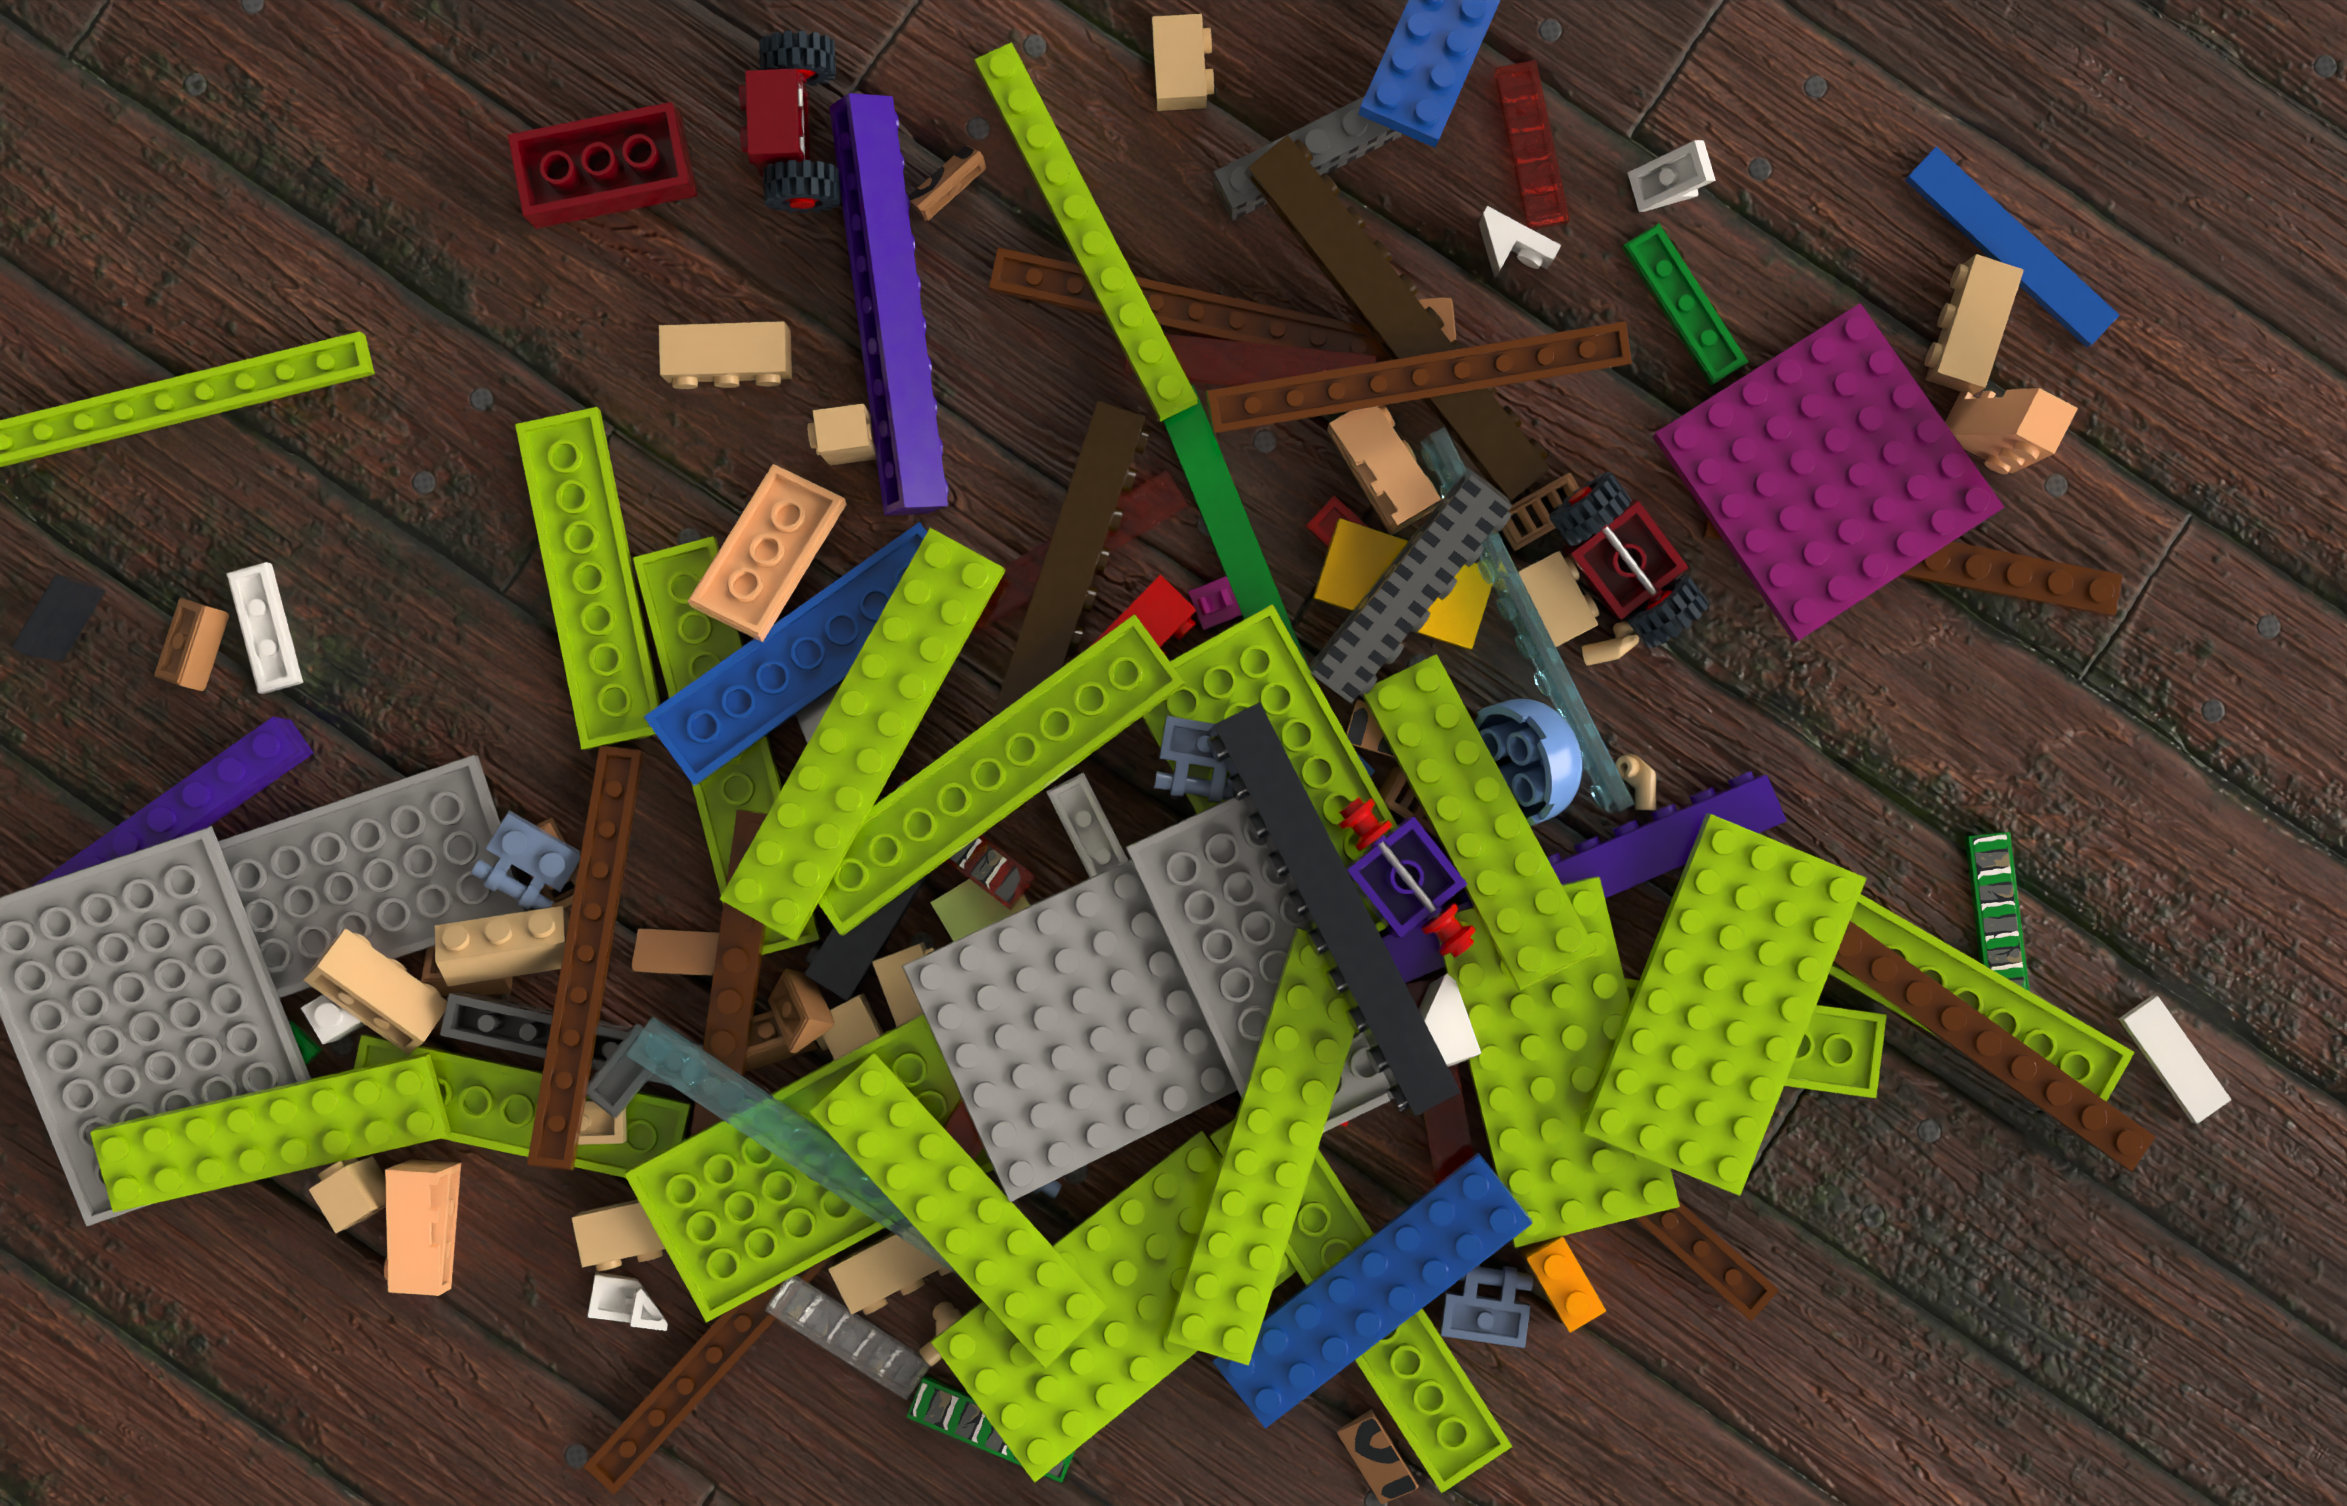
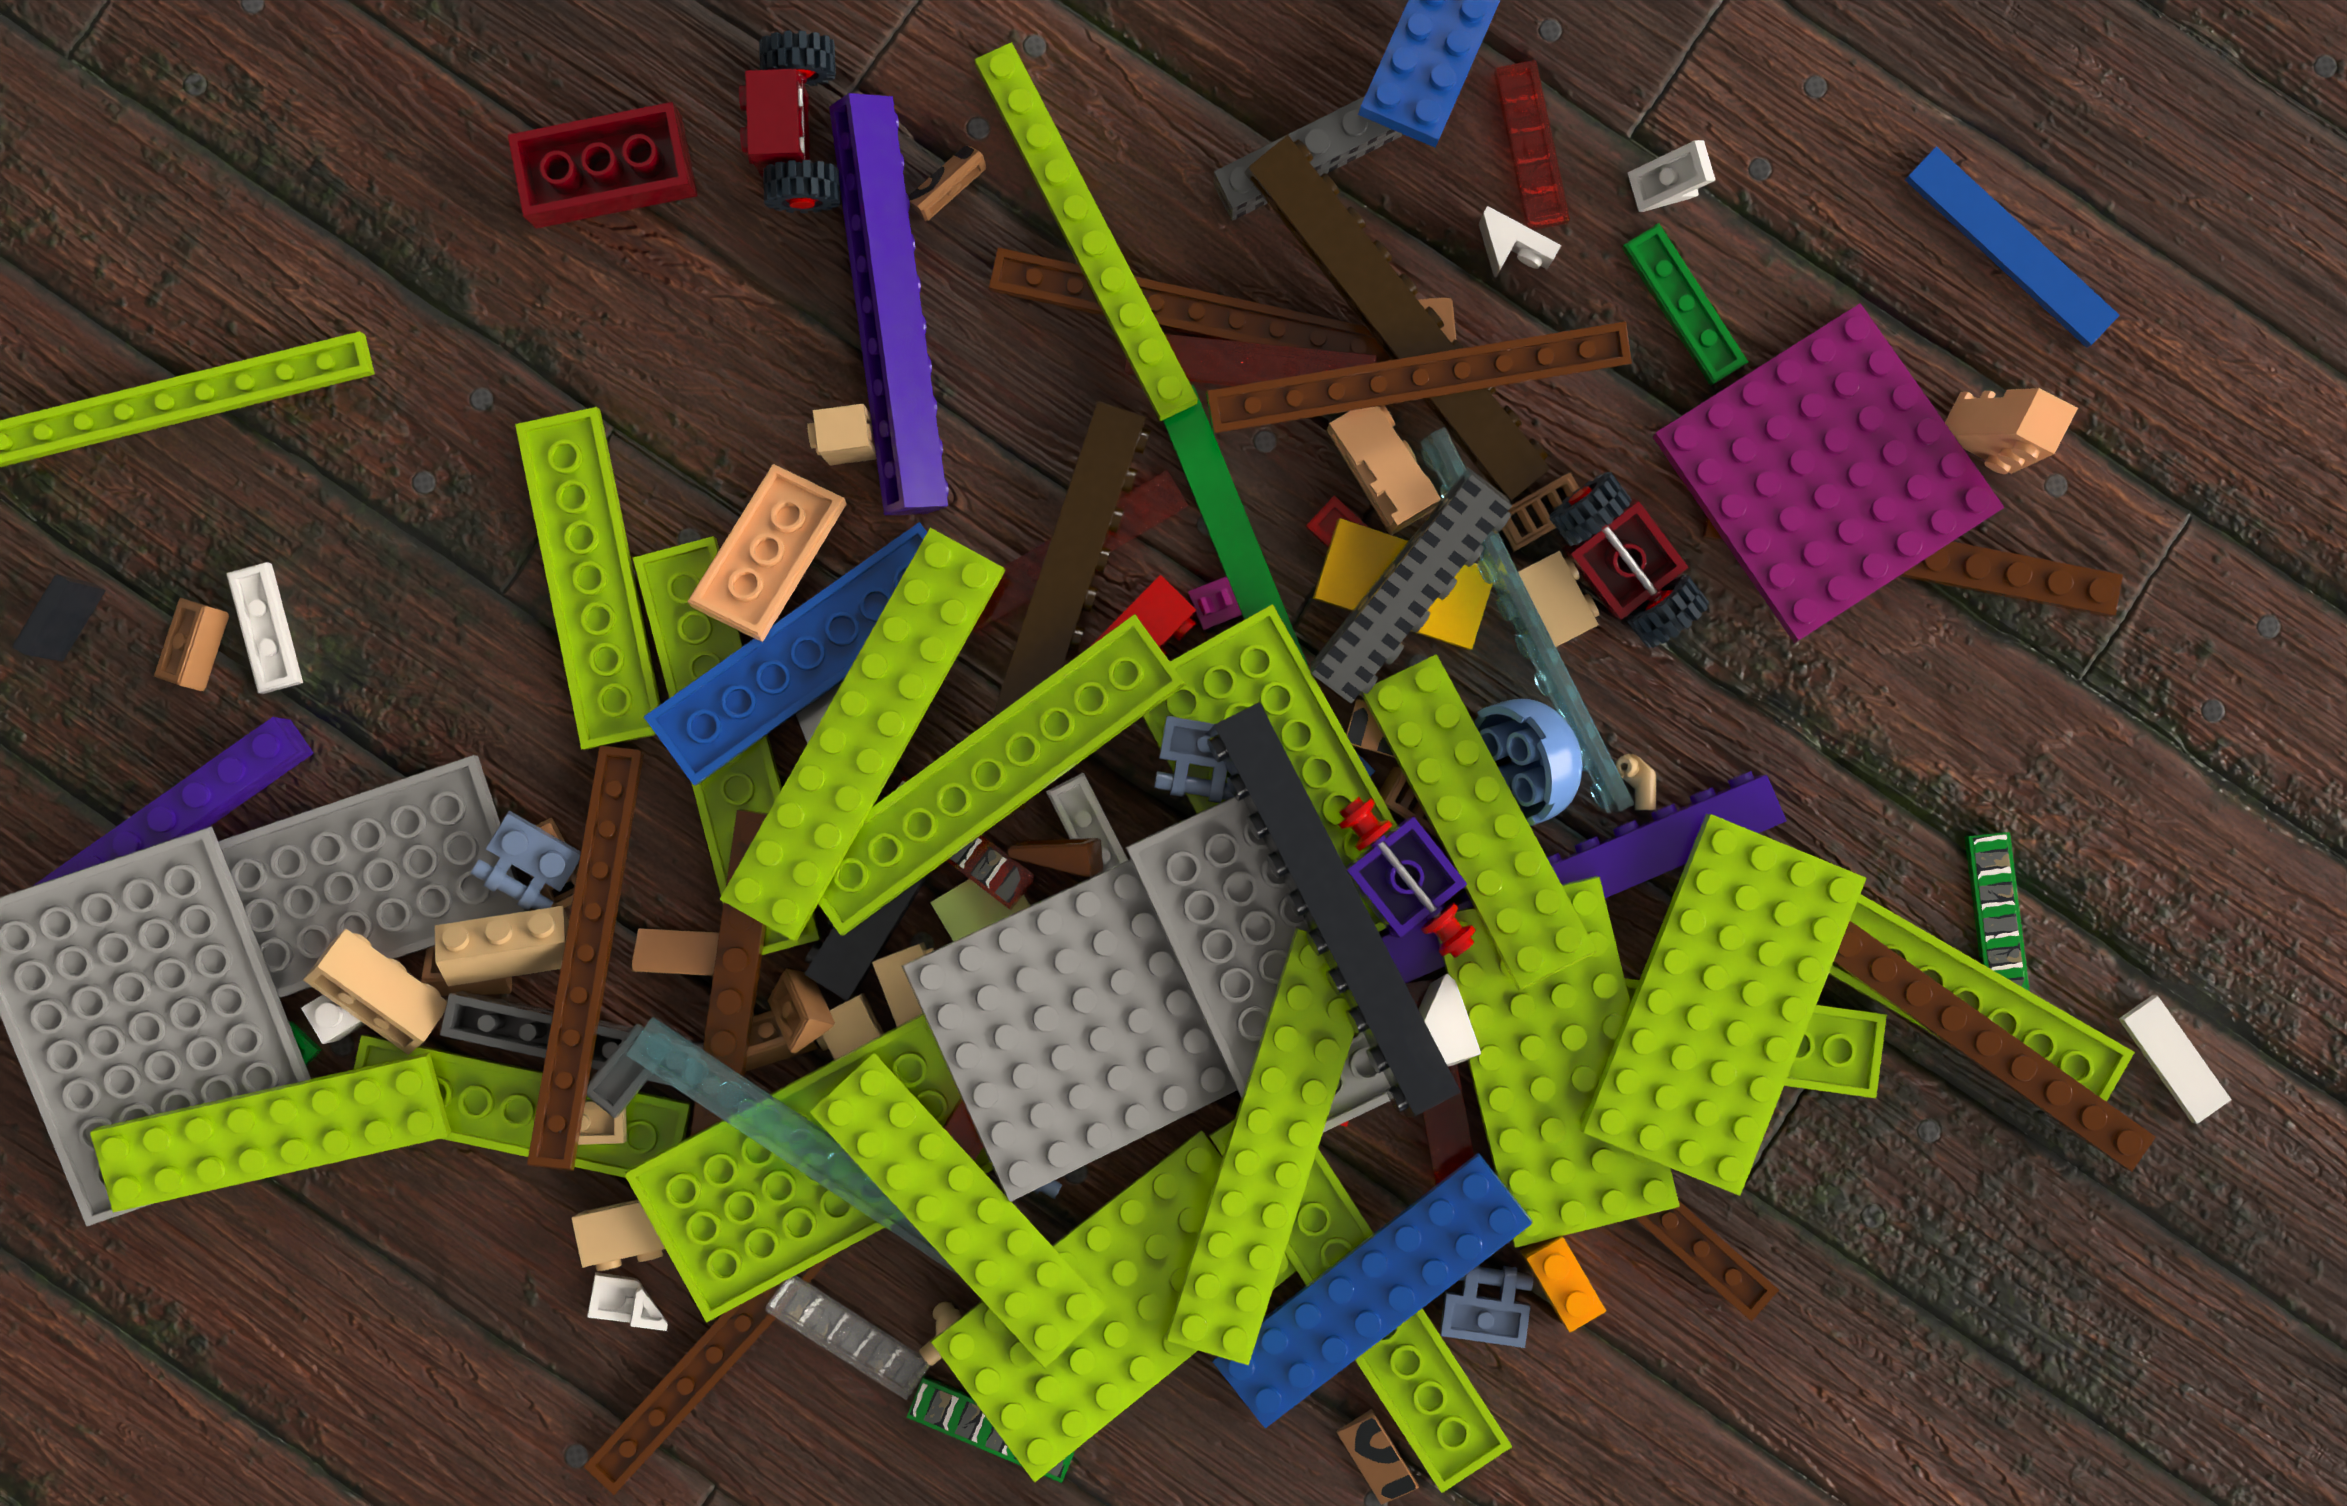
tan brick [309,1156,386,1233] -> none
light nougat wedge [384,1159,461,1296] -> none
tan brick [659,321,792,389] -> none
tan brick [828,1223,953,1315] -> none
tan brick [1152,14,1214,111] -> none
tan arm [1582,621,1639,666] -> none
tan brick [1925,254,2024,395] -> none
none -> reddish brown slope [1008,838,1103,877]

